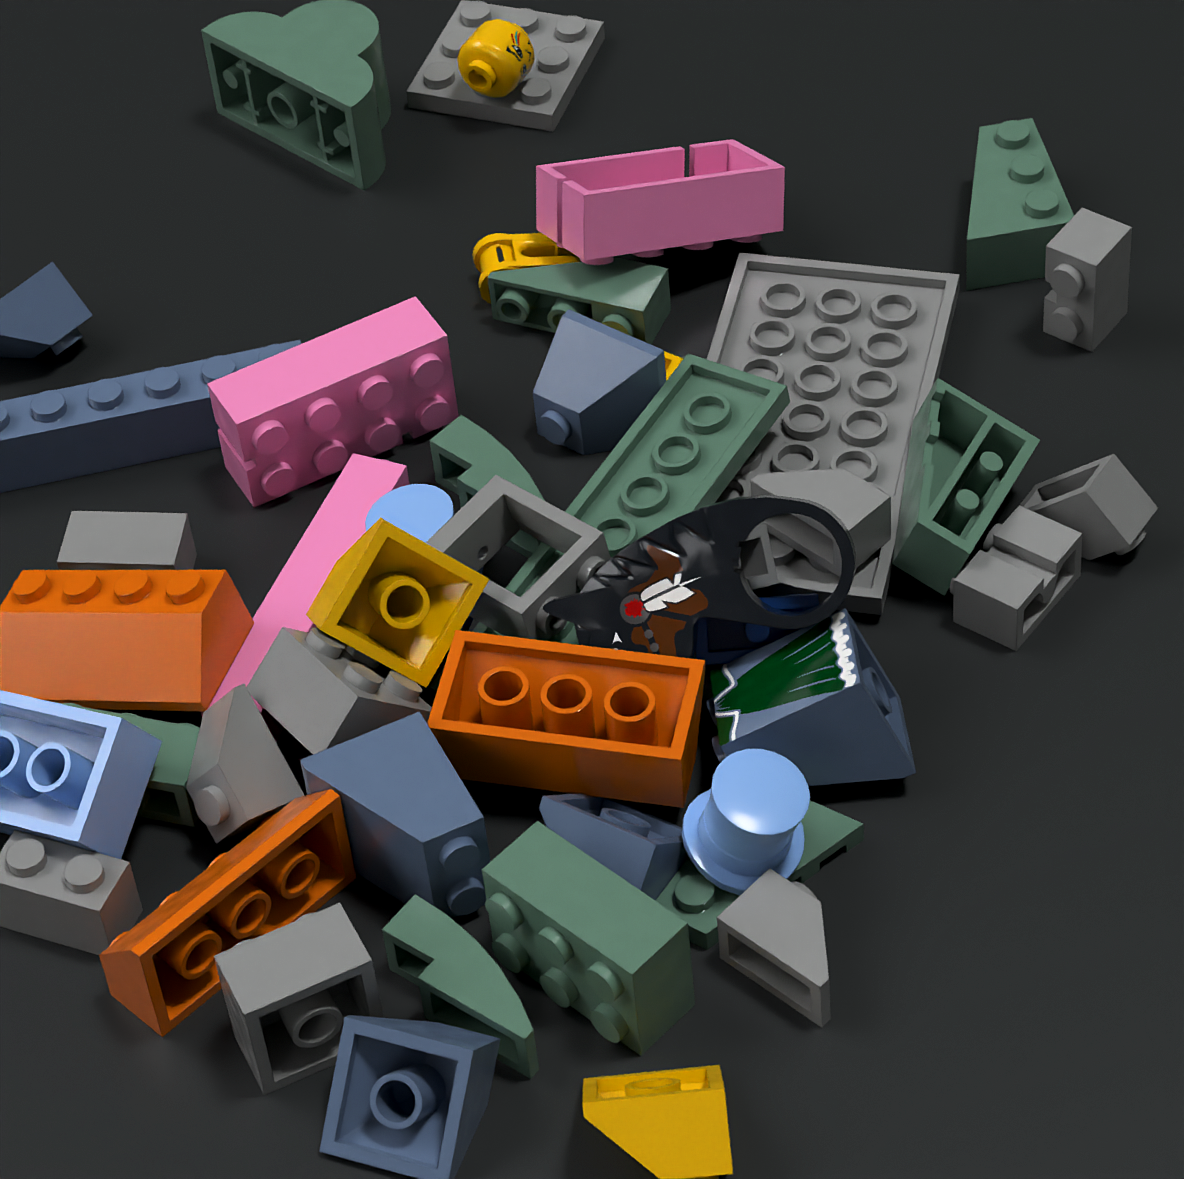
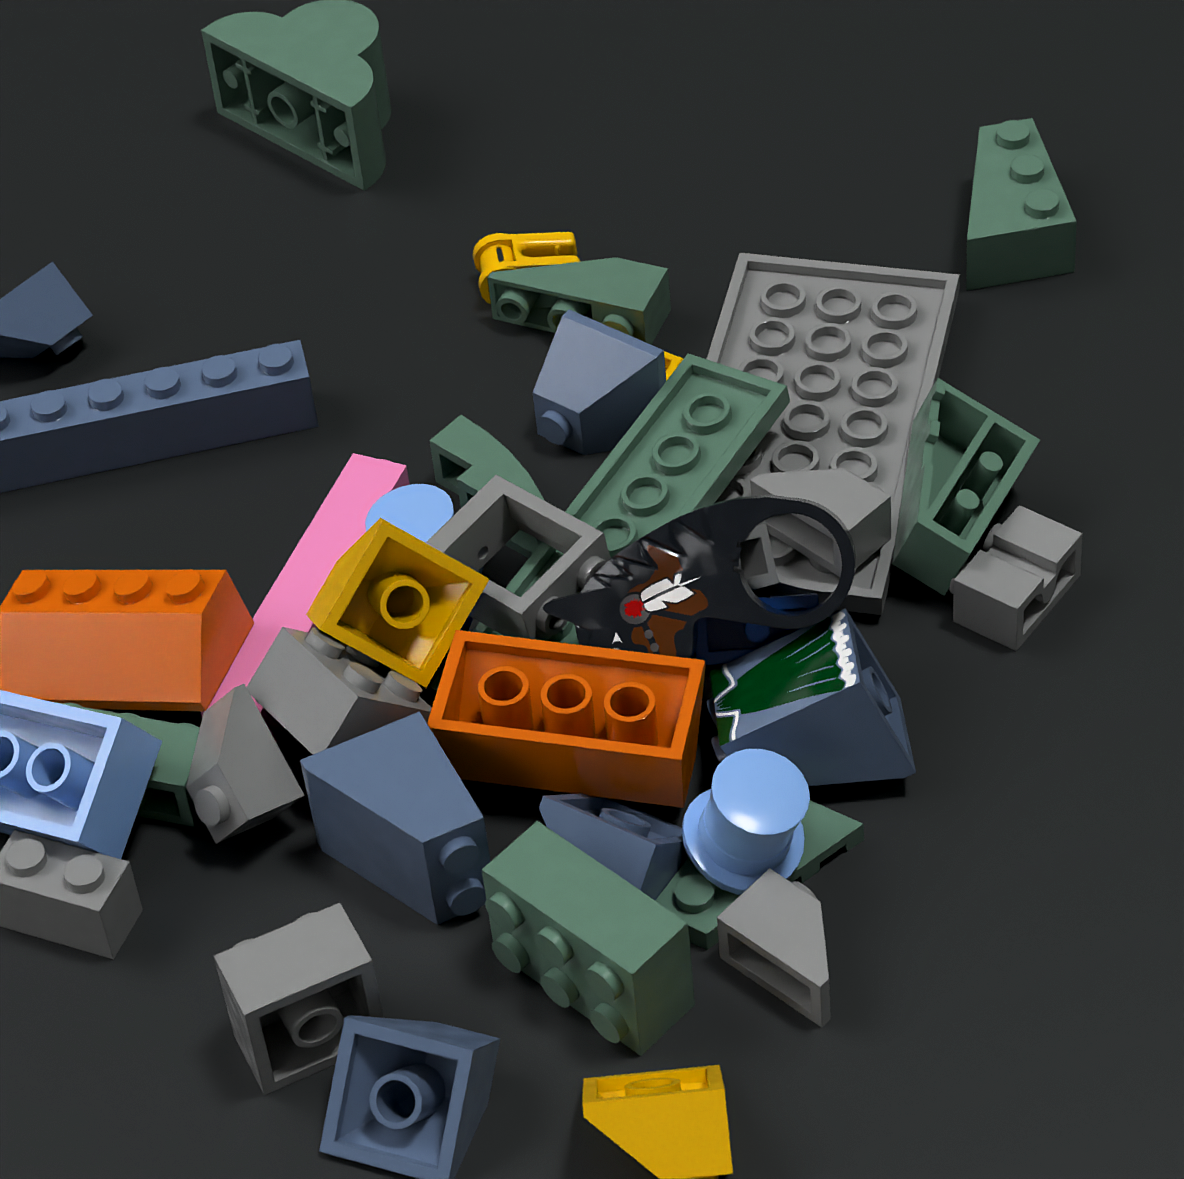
light grey brick [57,511,197,570] -> none
orange slope [99,789,356,1037] -> none
bright pink piece [207,296,459,508] -> none
sand green slope [382,894,539,1079] -> none
light grey plate [406,0,605,132] -> none
yellow head [457,19,535,98] -> none
bright pink piece [536,139,785,265] -> none
light grey slope [1020,454,1158,560] -> none
light grey brick [1043,208,1132,352] -> none

